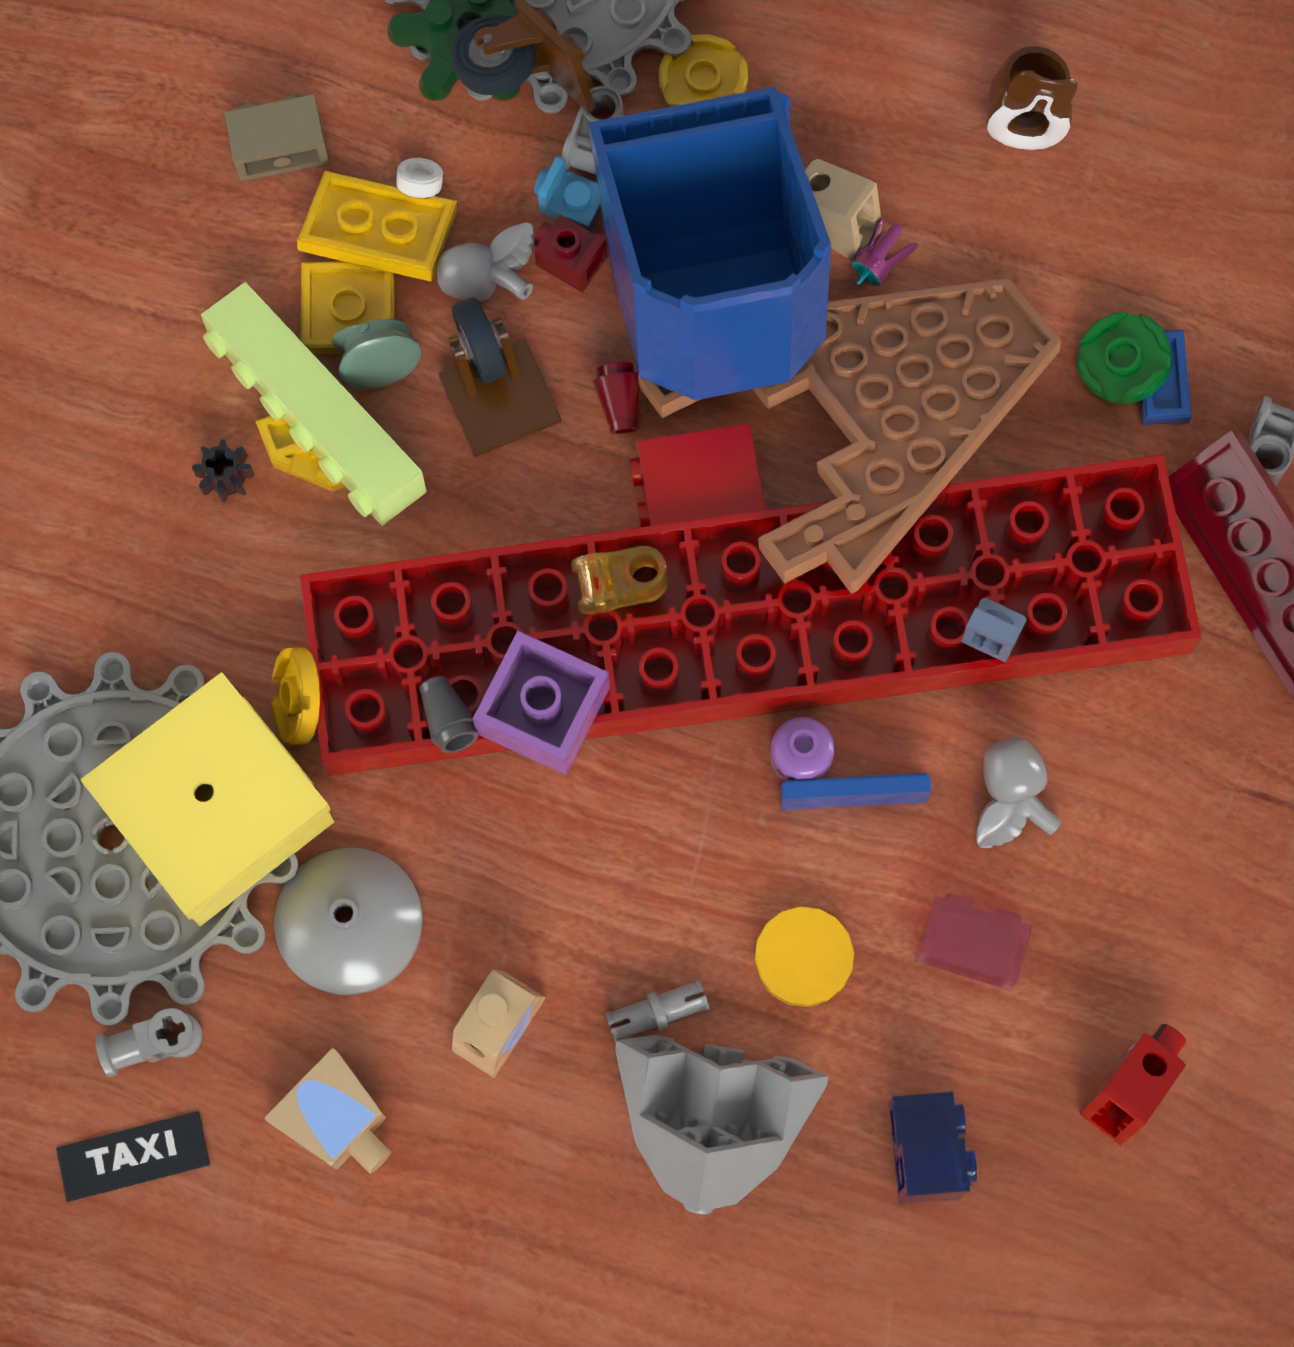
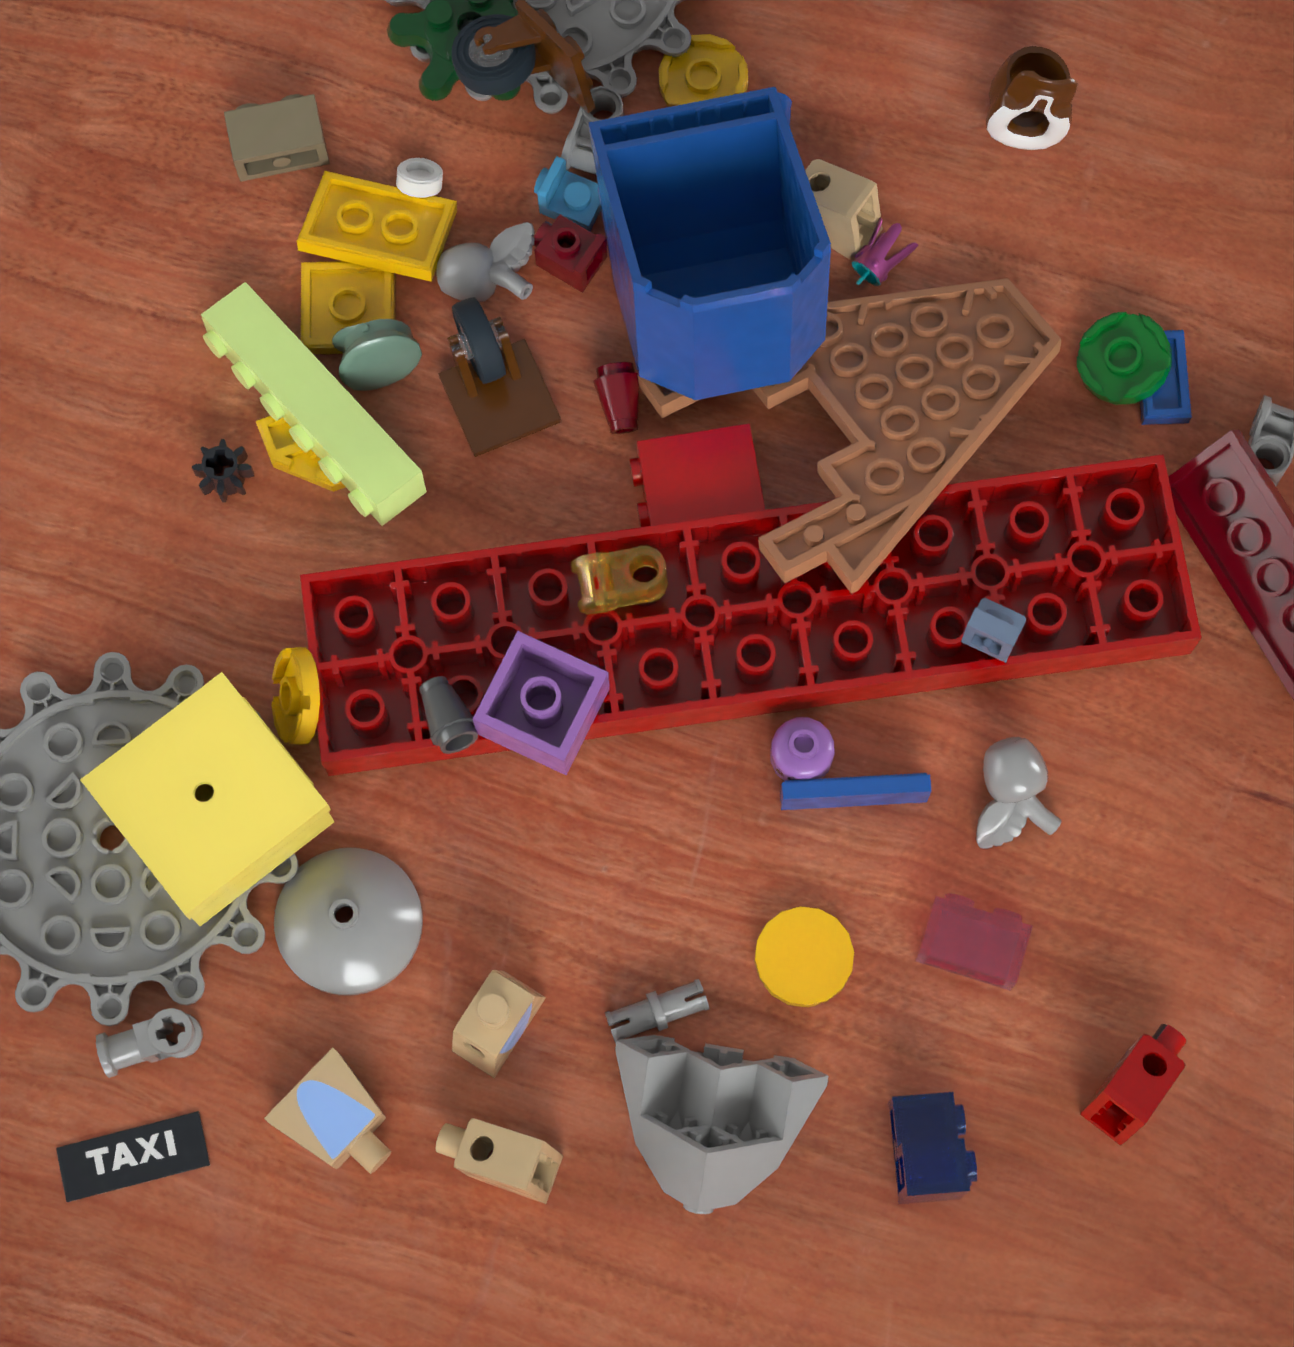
none -> tan torso [436,1118,563,1204]

